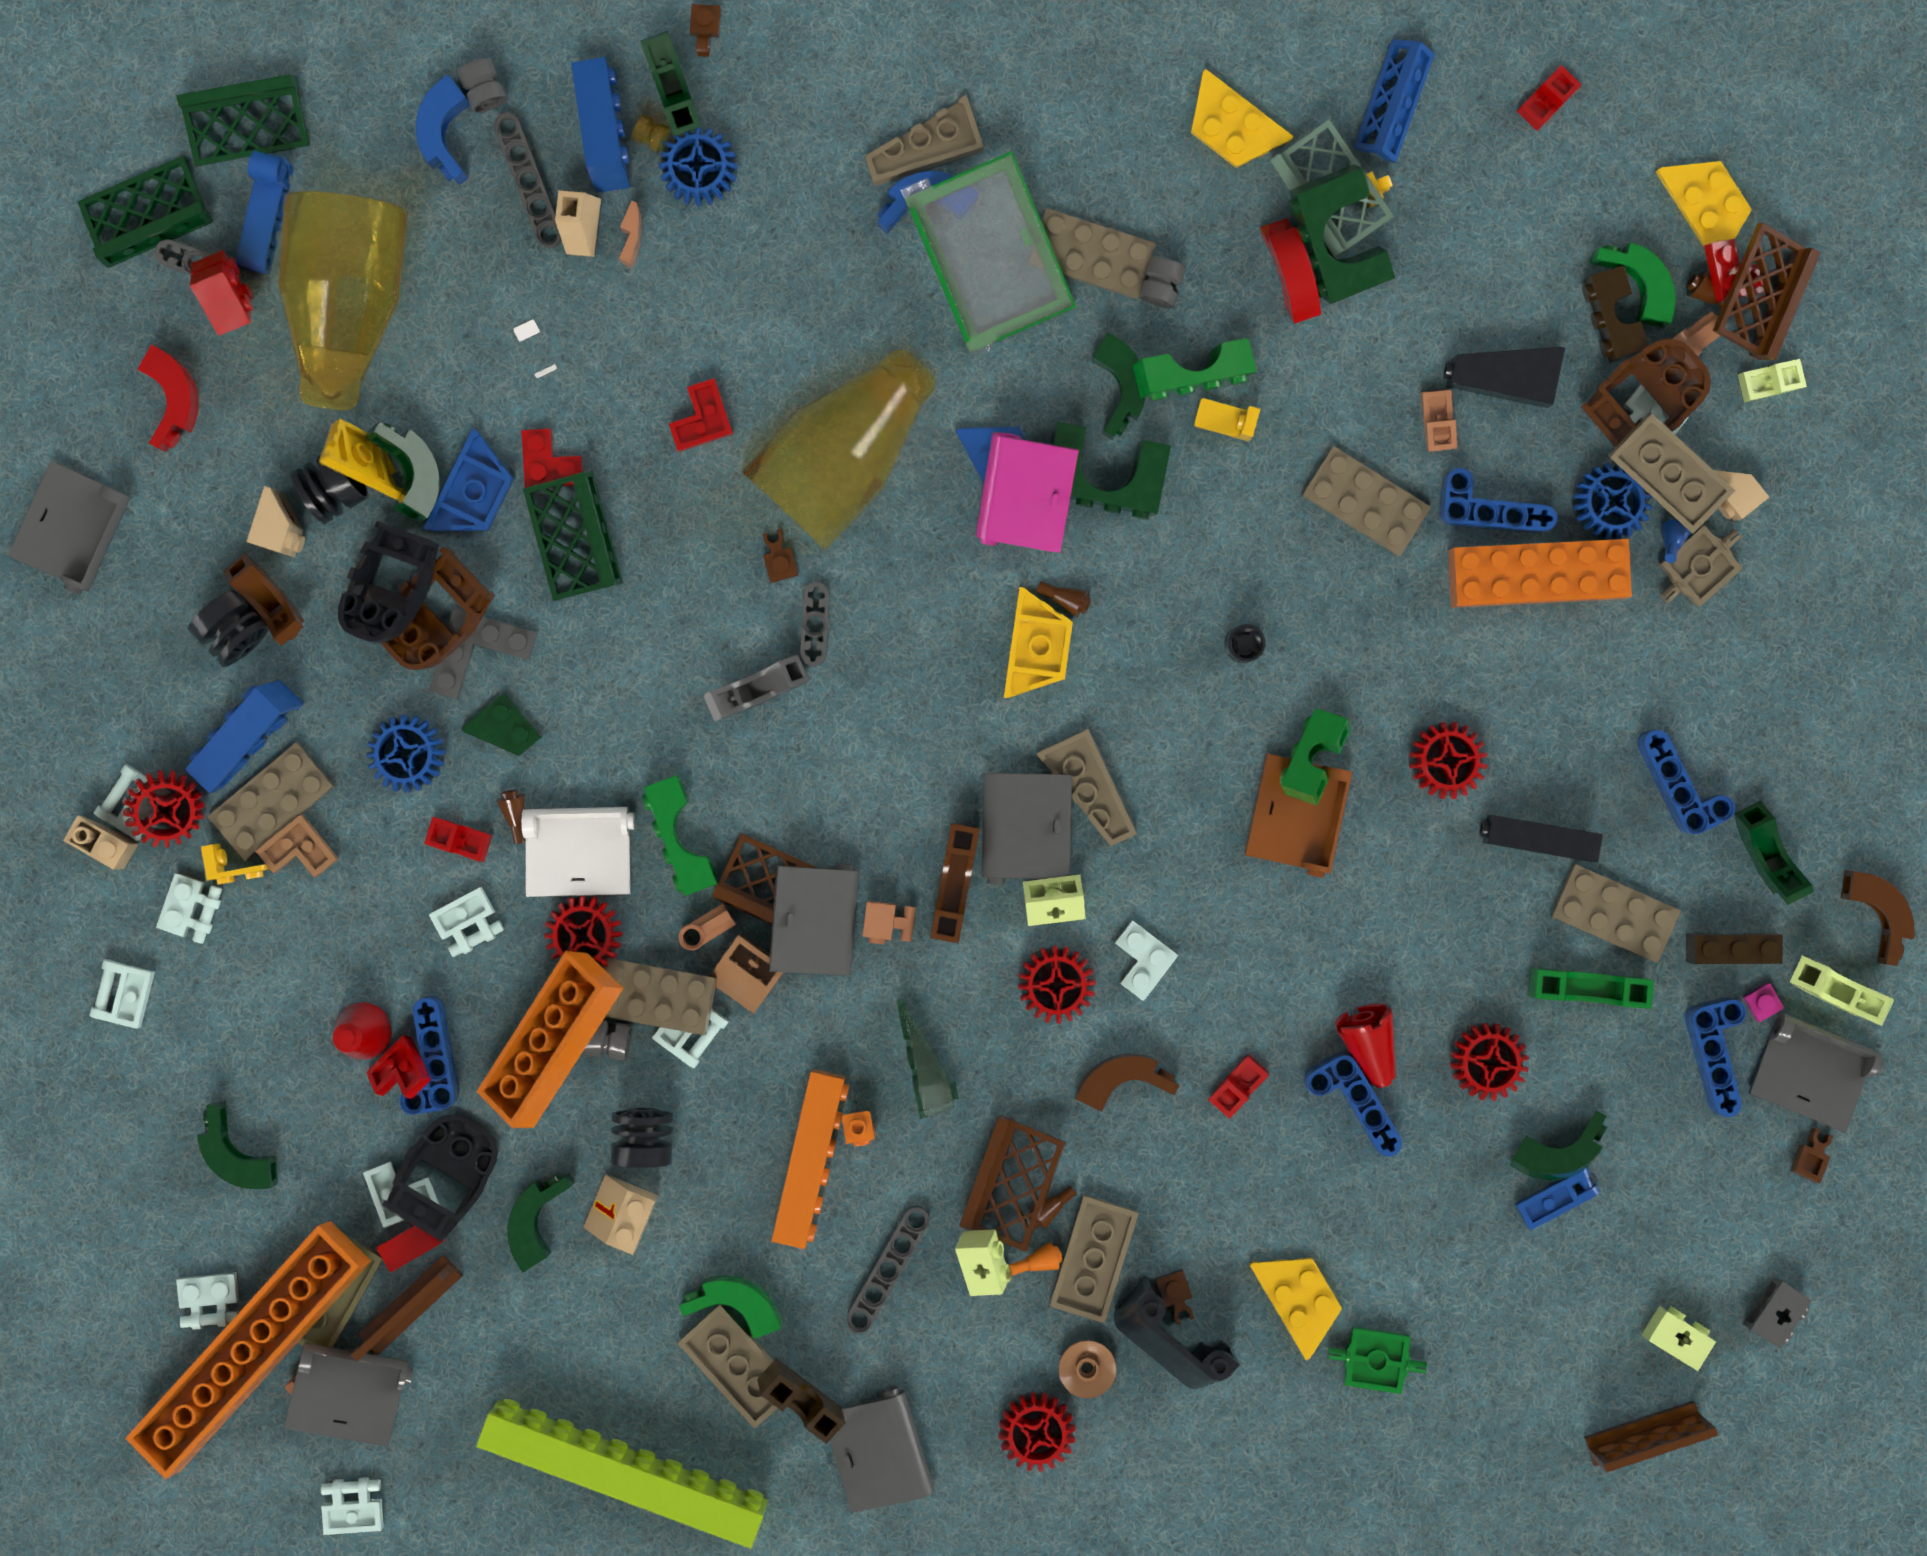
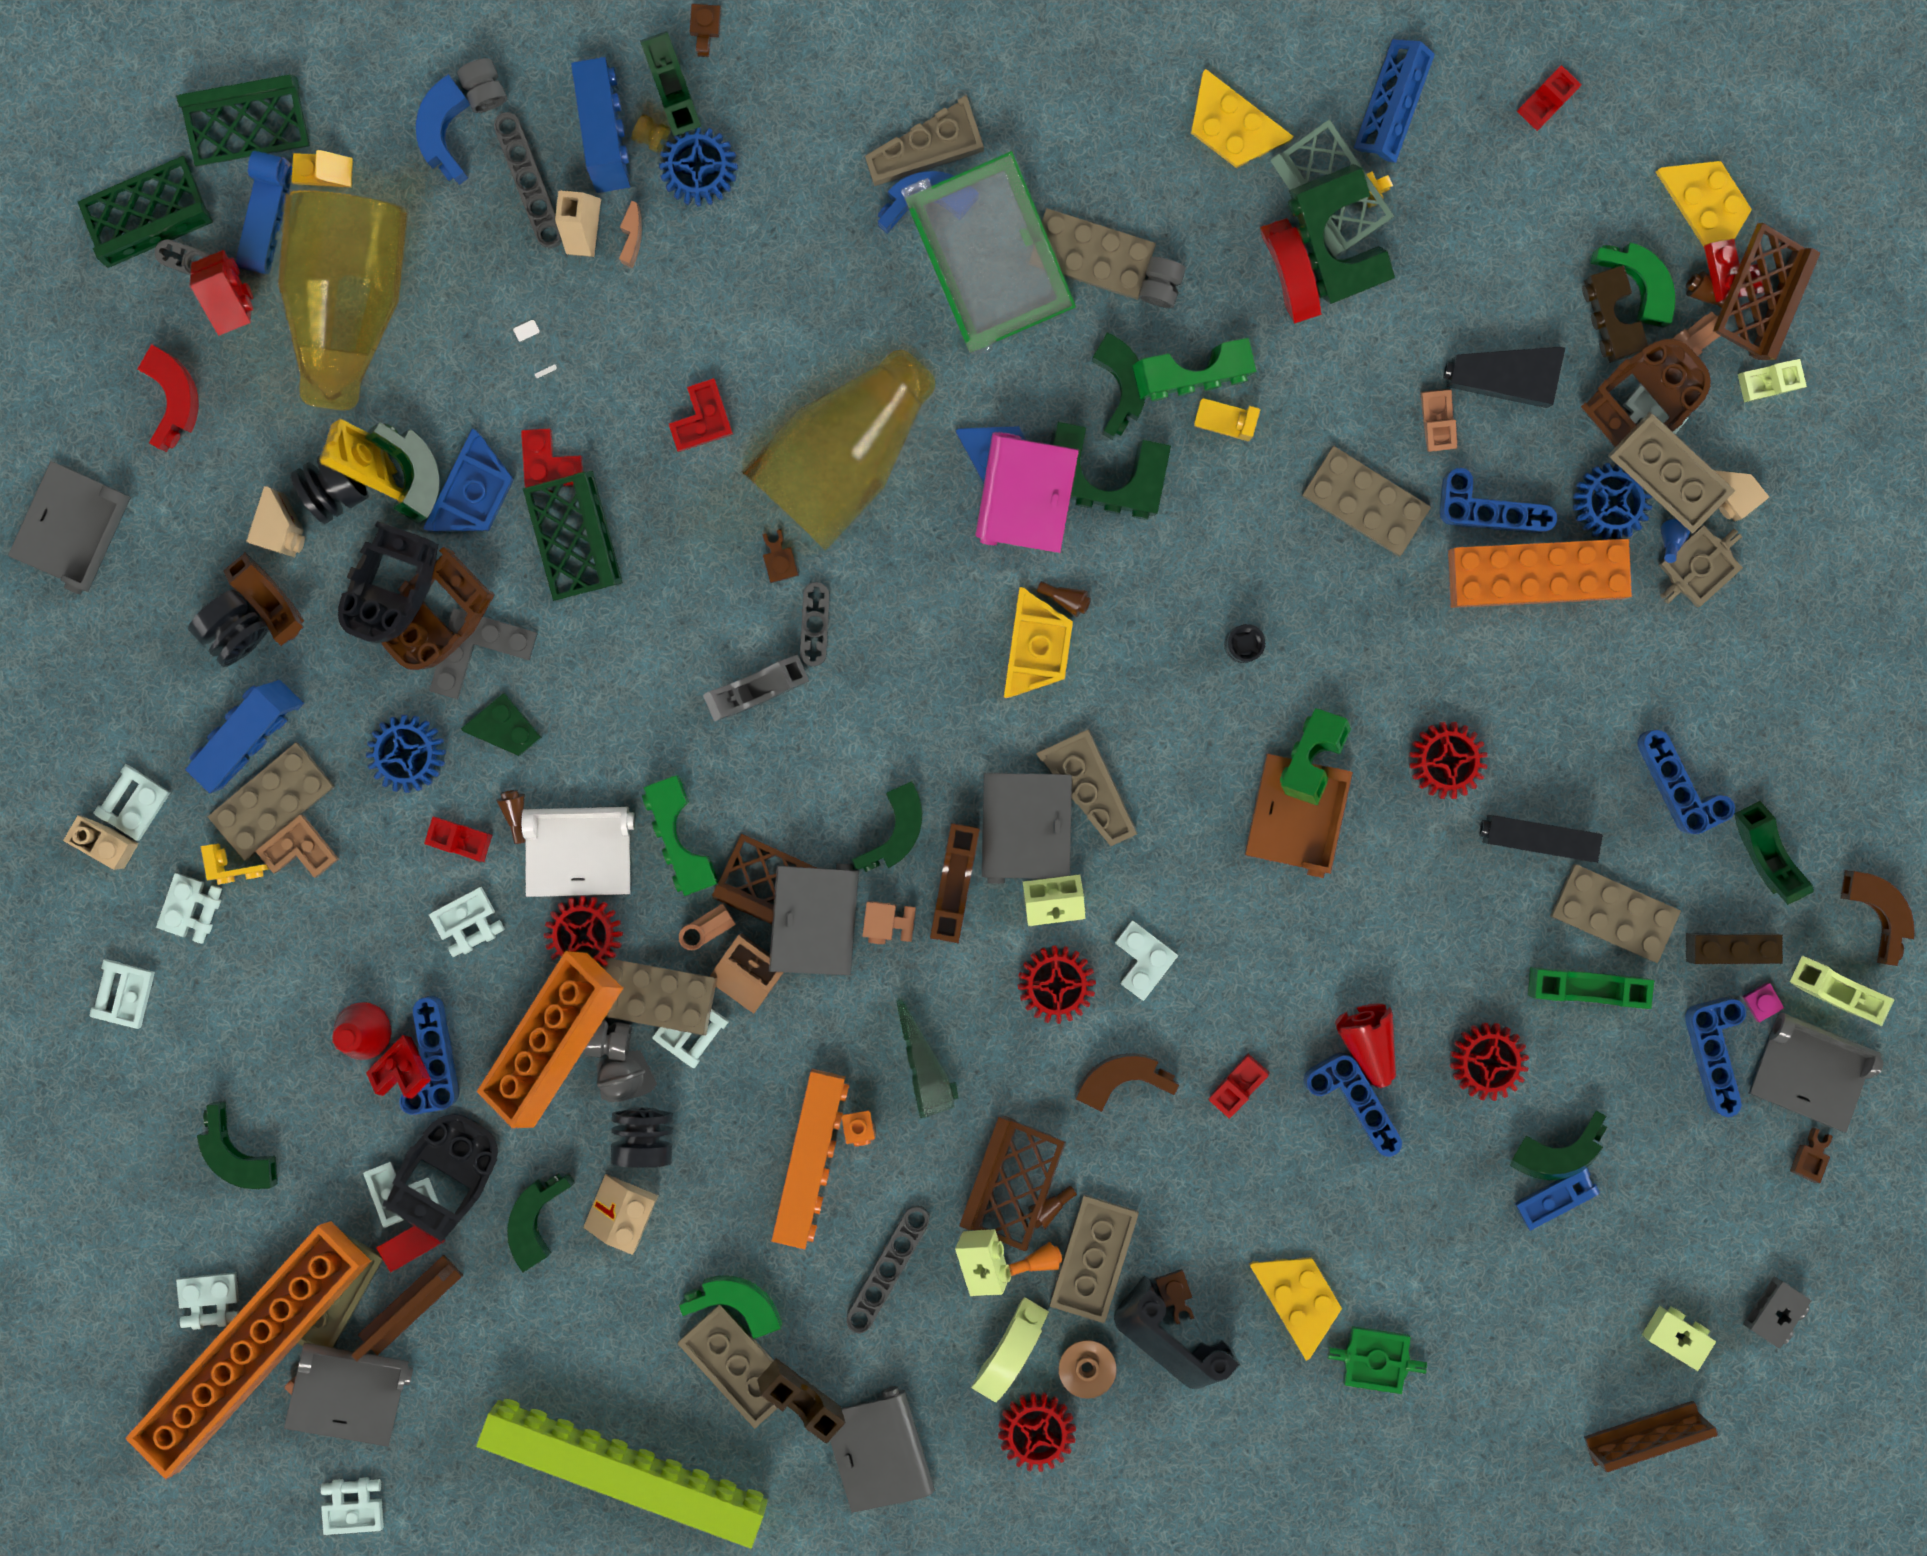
red gear [122,769,205,848] -> none
none -> yellow slope [291,150,353,187]
none -> dark grey piece [597,1050,657,1102]
none -> dark green arch [852,781,923,872]
none -> yellowish green arch [971,1297,1049,1402]

